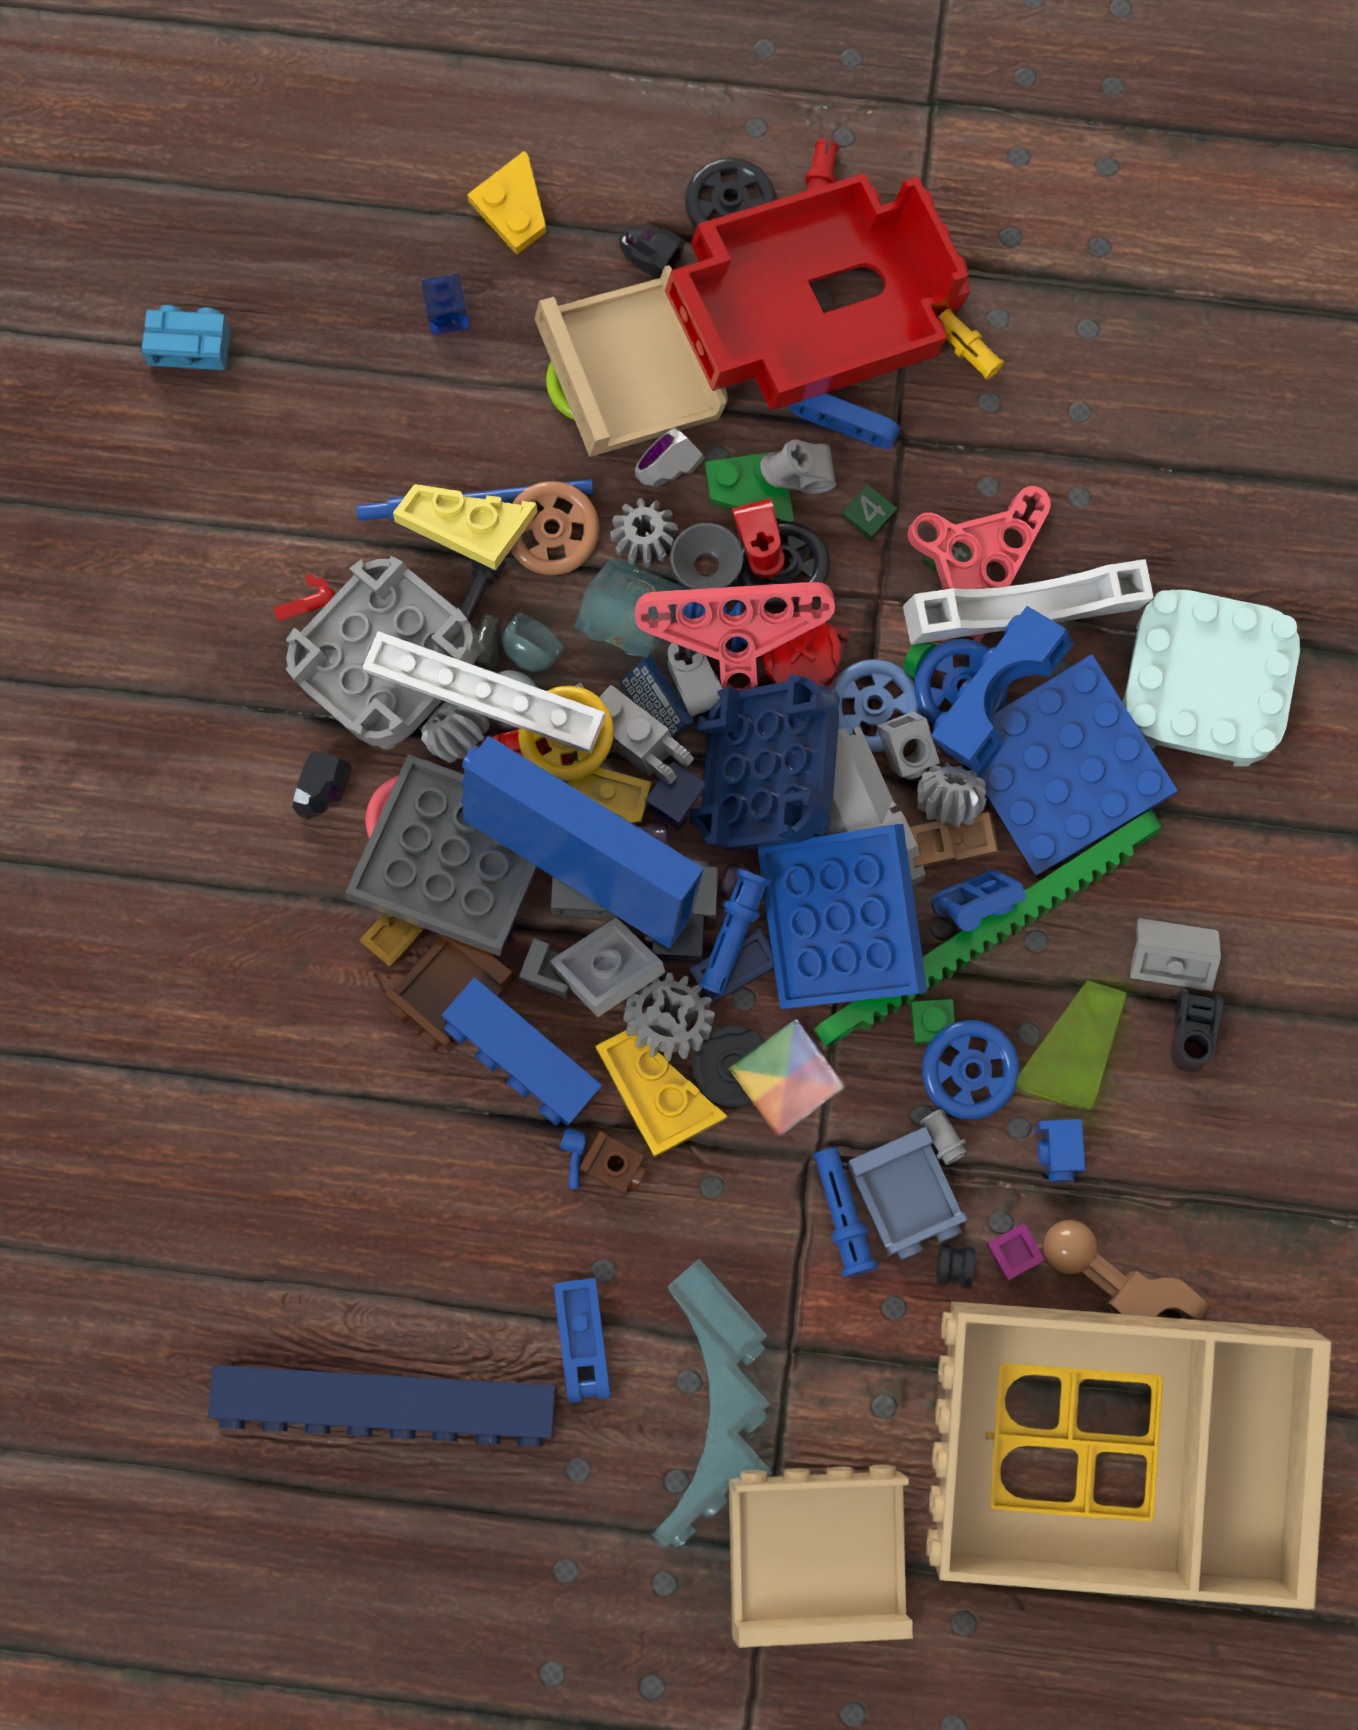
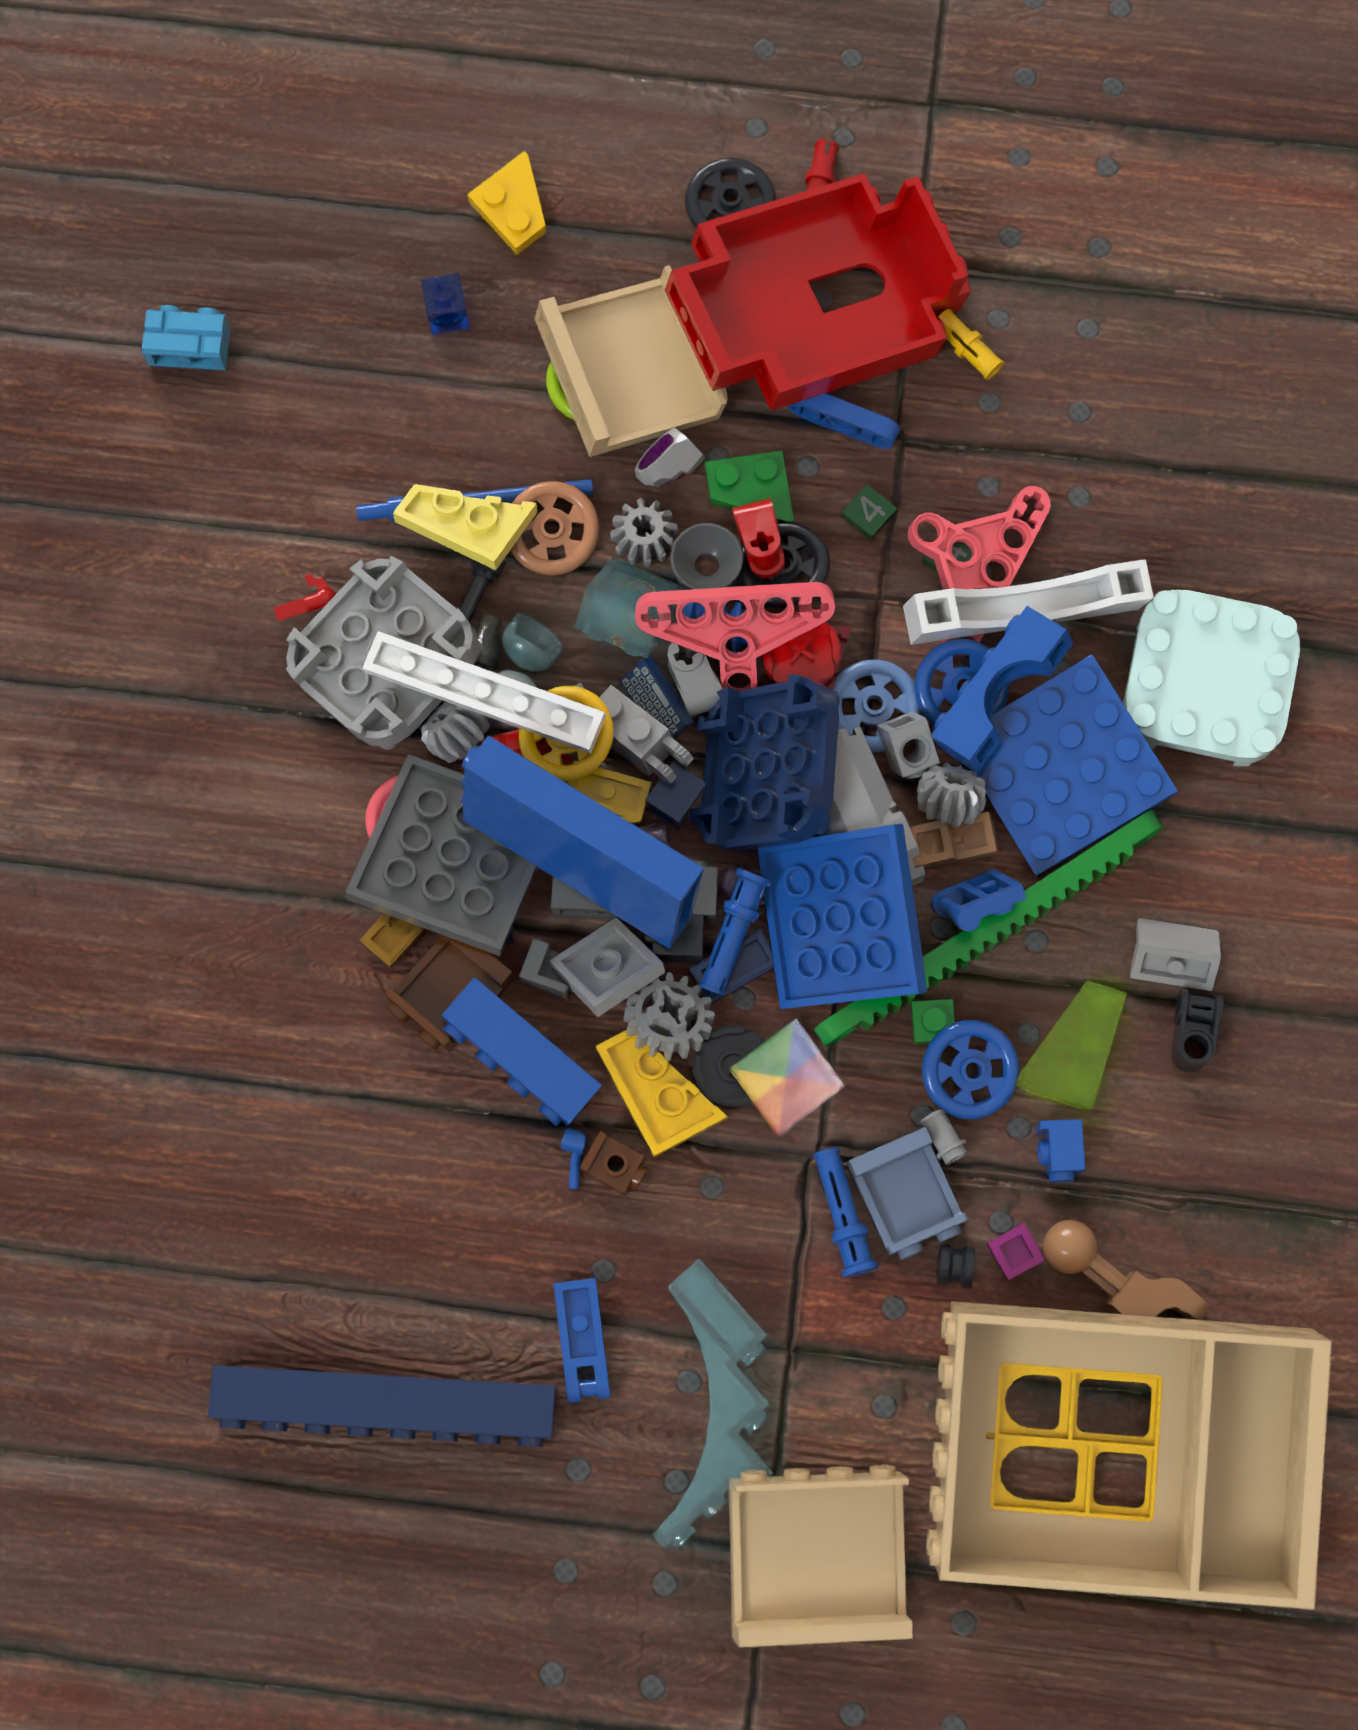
black rock [293,751,352,820] -> none
black rock [618,224,684,278] -> none
light grey piece [760,439,836,494] -> none
green tile [903,642,937,679] -> none

